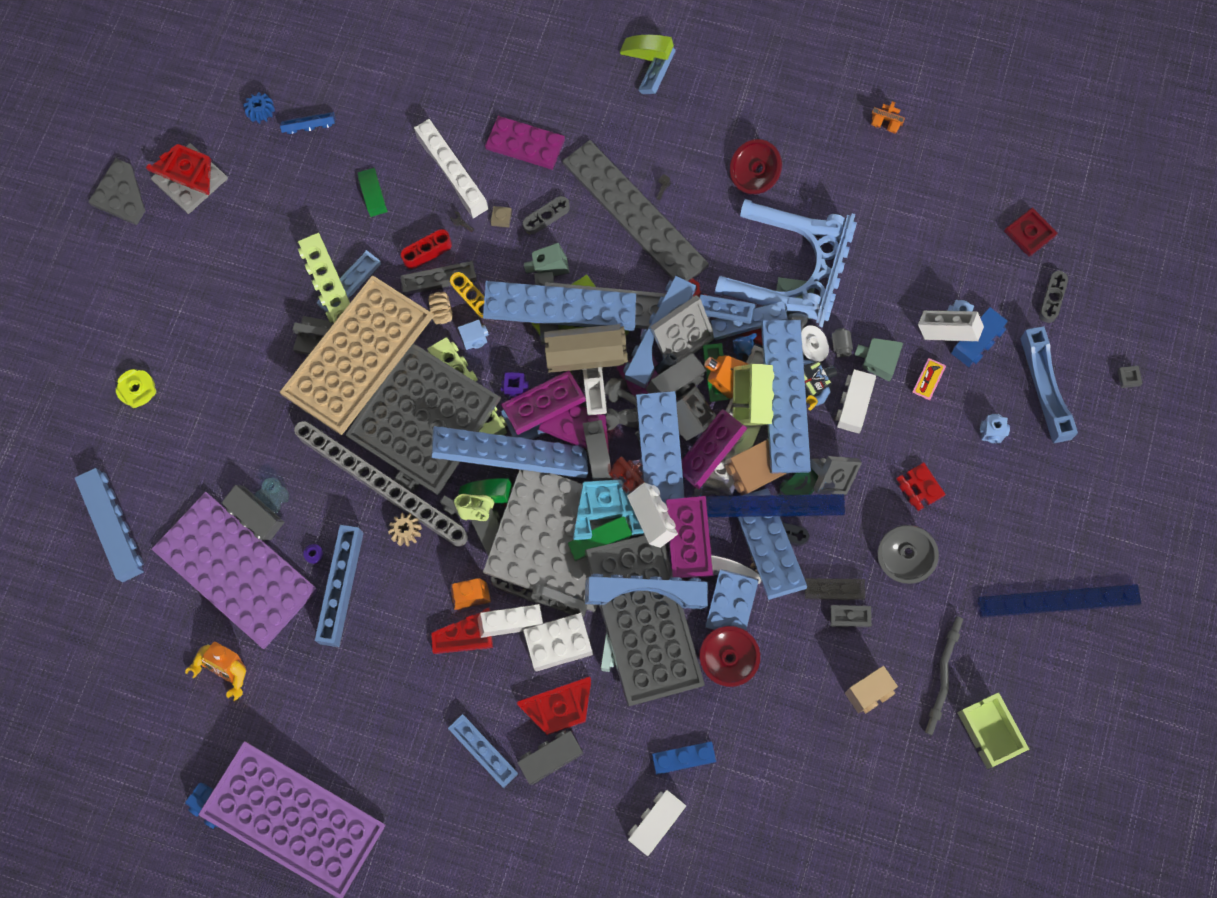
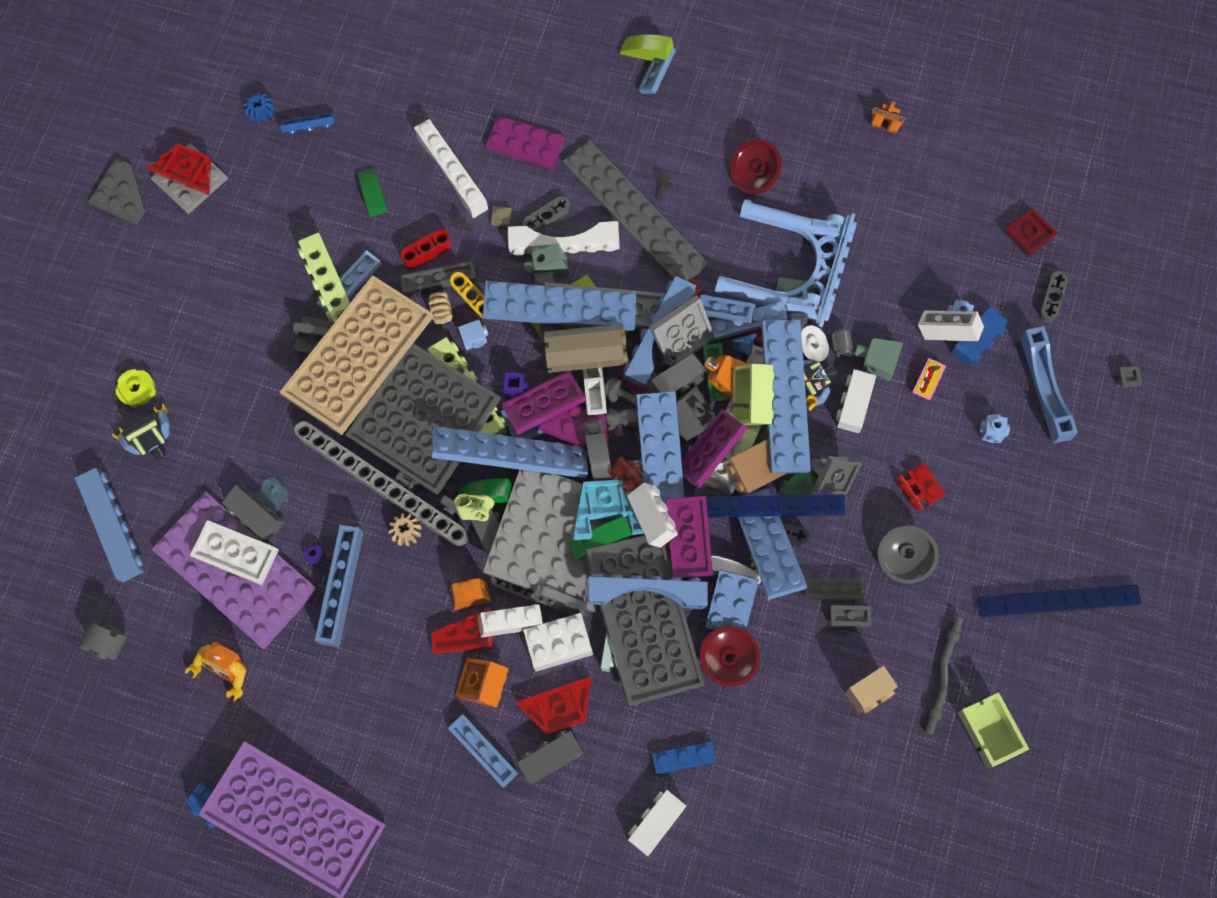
none -> dark grey brick [78,620,128,661]
none -> torso [112,403,169,461]
none -> white plate [190,520,279,585]
none -> orange slope [455,658,509,707]
none -> white arch [508,221,619,256]

